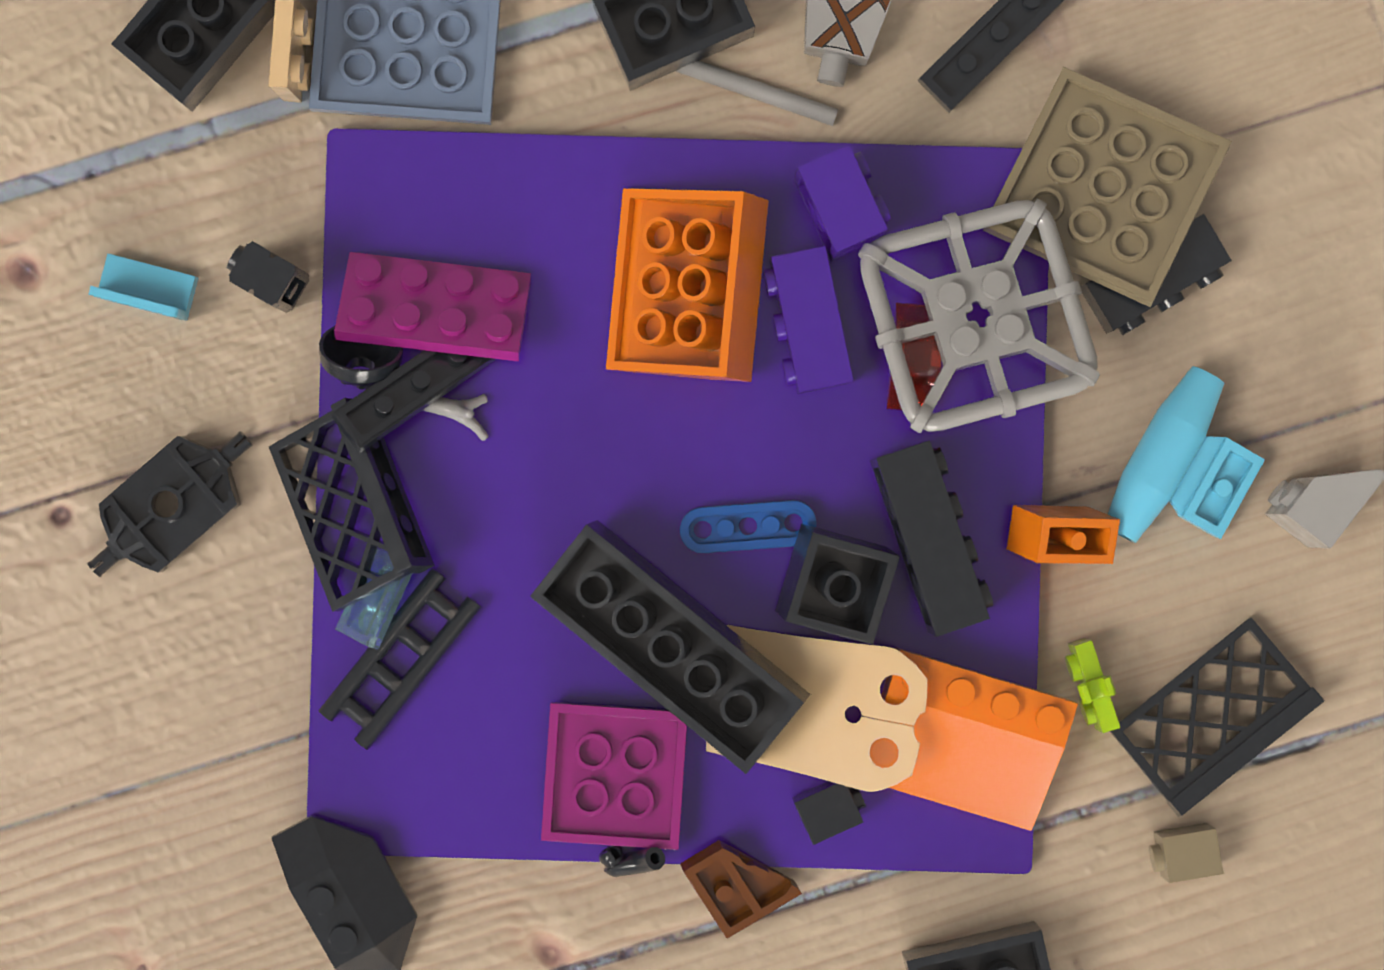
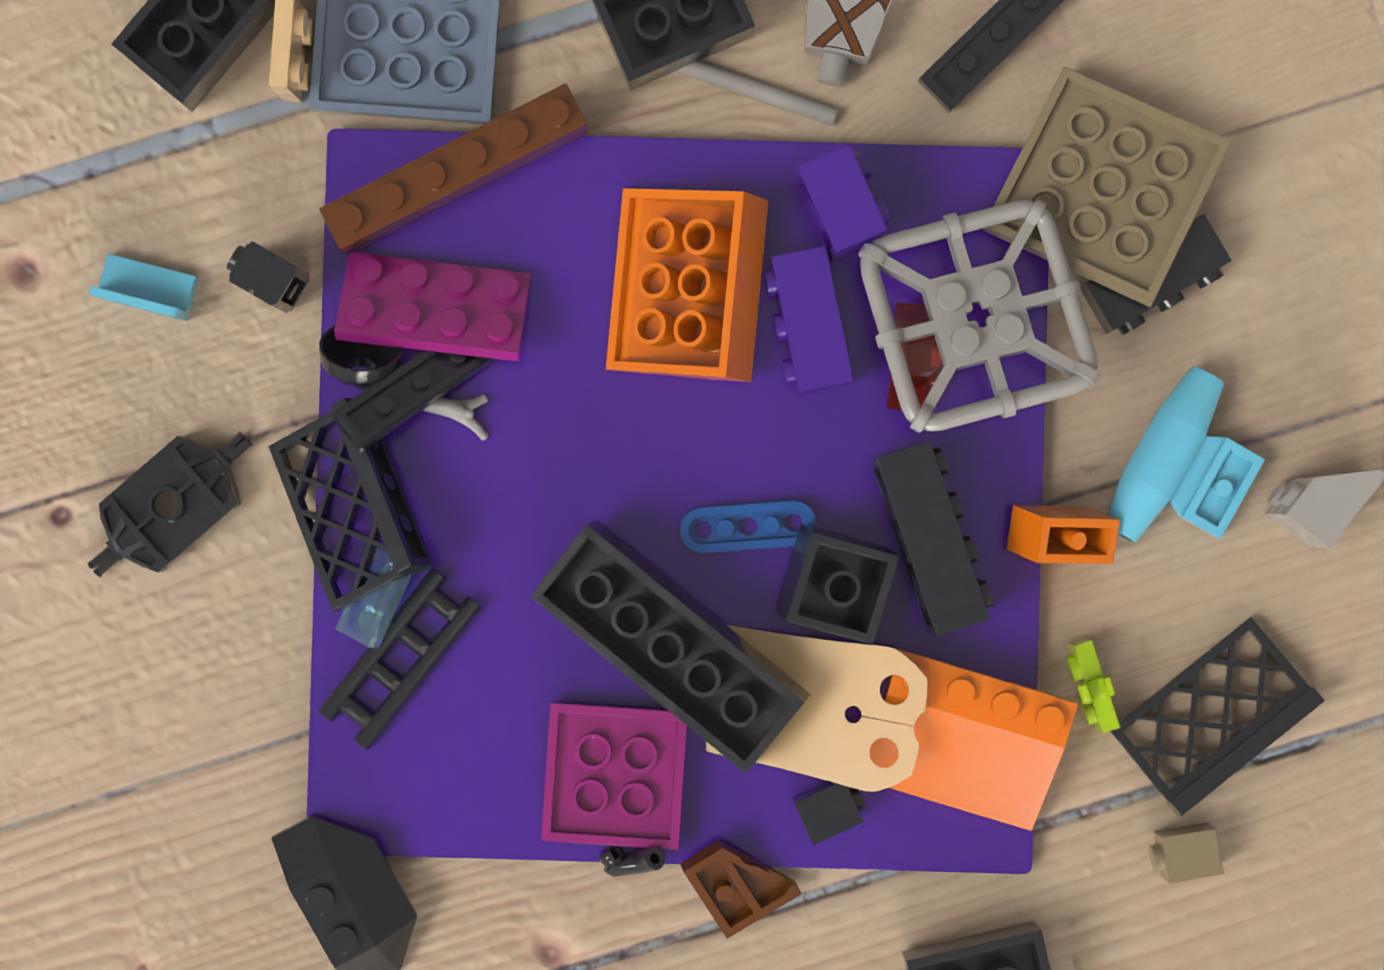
none -> reddish brown brick [319,83,590,255]

